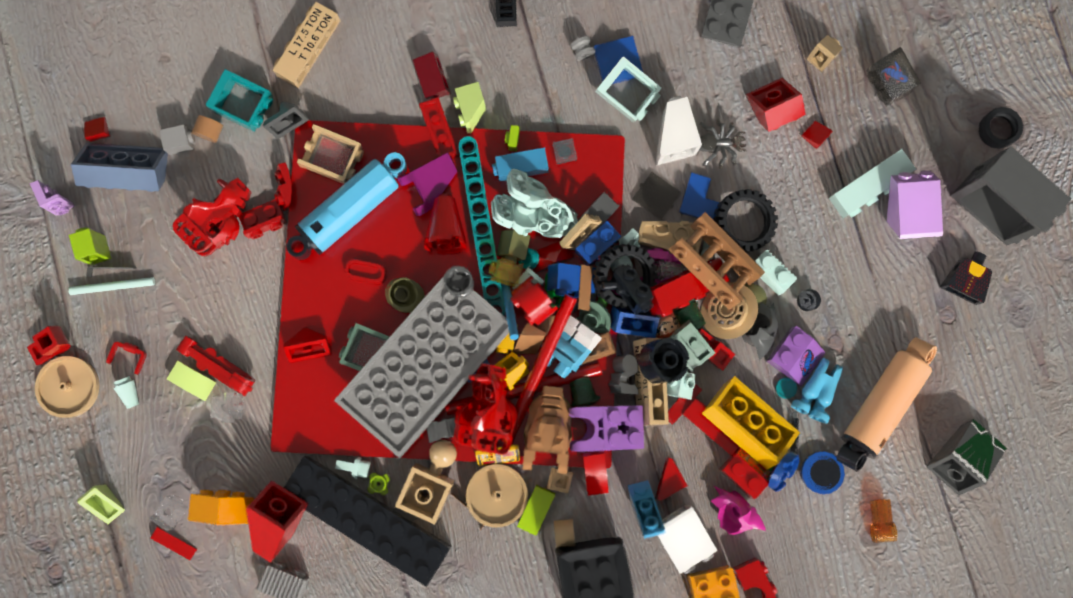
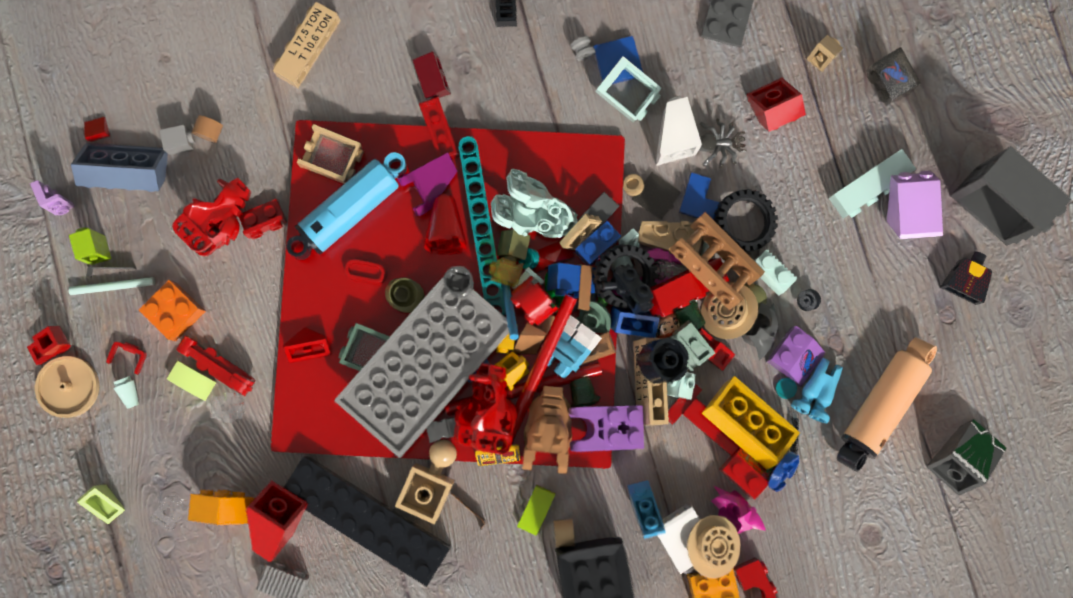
red piece [150,525,197,560] -> none
teal window [206,69,274,132] -> none
dark grey slope [263,101,309,139] -> none
red slope [274,162,292,211] -> none
light aqua piece [335,457,371,479] -> none
lime plate [367,473,390,495] -> none
yellowish green slope [453,82,486,133] -> none
tan piece [465,464,528,528] -> none
dark azure brick [492,148,549,182] -> none
lime plate [505,125,520,152] -> none
tan tile [546,467,573,493] -> none
clear light blue plate [552,138,577,164] -> none
red slope [583,451,609,496] -> none
dark grey leg [608,354,639,395] -> none
red slope [655,457,688,501] -> none
red slope [801,121,833,149] -> none
tile [801,451,845,494] -> none
clear orange piece [870,499,898,543] -> none
black tyre [978,107,1023,149] -> none
none -> orange brick [139,280,206,341]
none -> tan tile [623,174,644,196]
none -> tan wheel [687,515,740,578]

